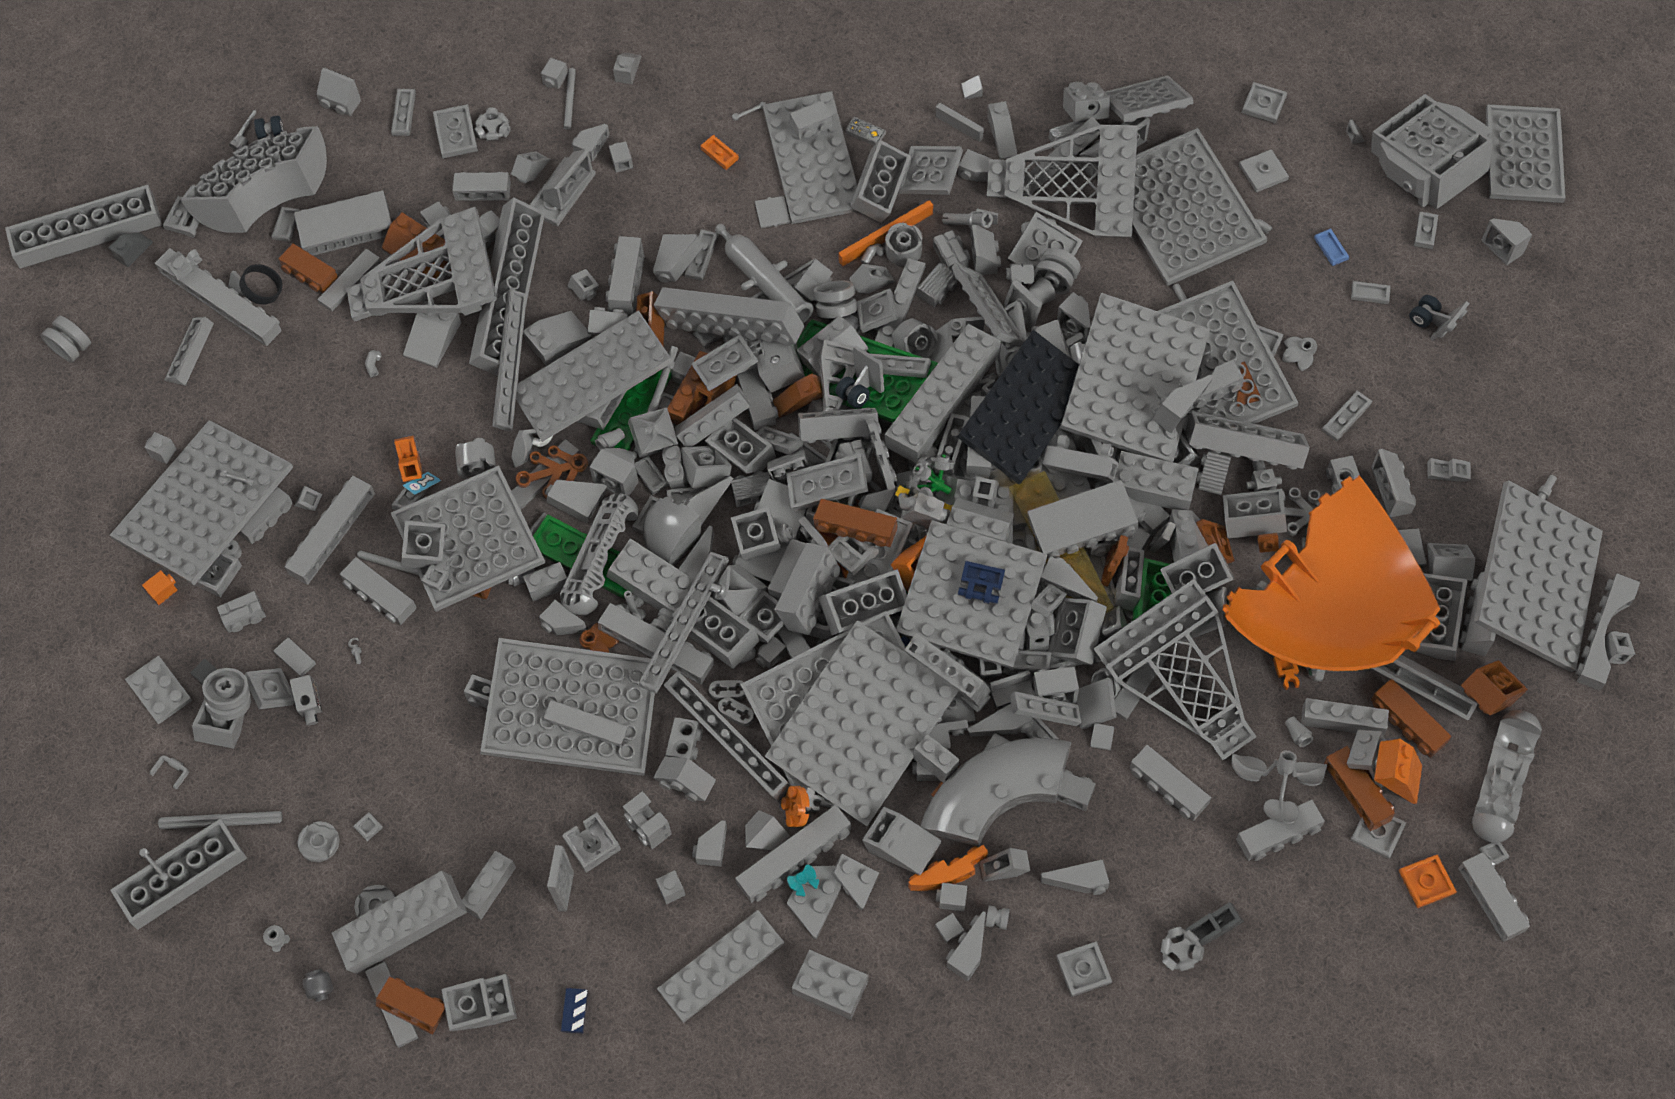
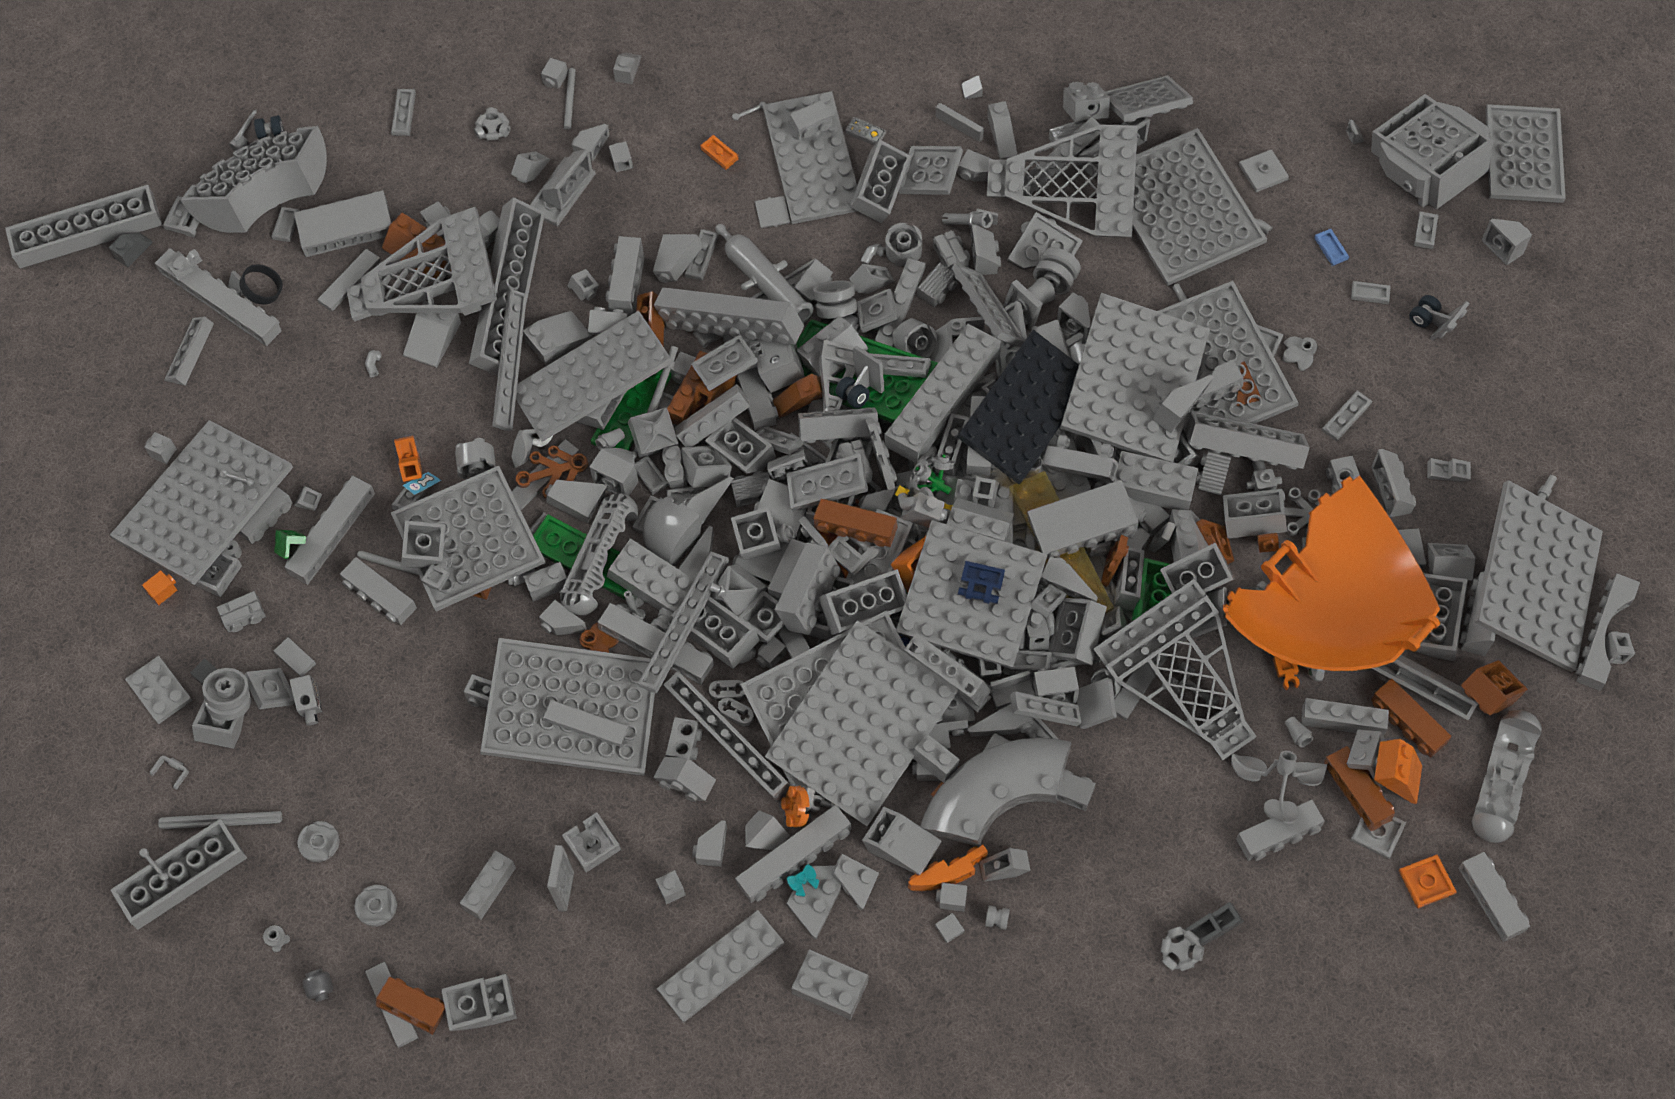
light grey wheel [40,316,91,363] -> none
dark orange brick [279,243,338,293] -> none
light grey slope [317,68,361,116] -> none
light grey brick [332,871,467,974] -> none
light grey hand [348,638,362,664] -> none
light grey tile [353,812,383,841] -> none
light grey plate [433,104,478,158] -> none
light grey brick [453,172,511,201] -> none
dark blue tile [561,988,588,1033] -> none
light grey piece [623,791,672,849] -> none
orange tile [839,200,933,267] -> none
light grey slope [946,911,986,982] -> none
light grey brick [1006,263,1034,284] -> none
light grey slope [1040,859,1109,895] -> none
light grey plate [1056,941,1112,997] -> none
light grey slope [1090,723,1114,750] -> none
light grey brick [1130,745,1211,821] -> none
light grey plate [1242,82,1288,123] -> none
light grey tile [1479,842,1510,865] -> none
none -> green panel [274,530,306,559]

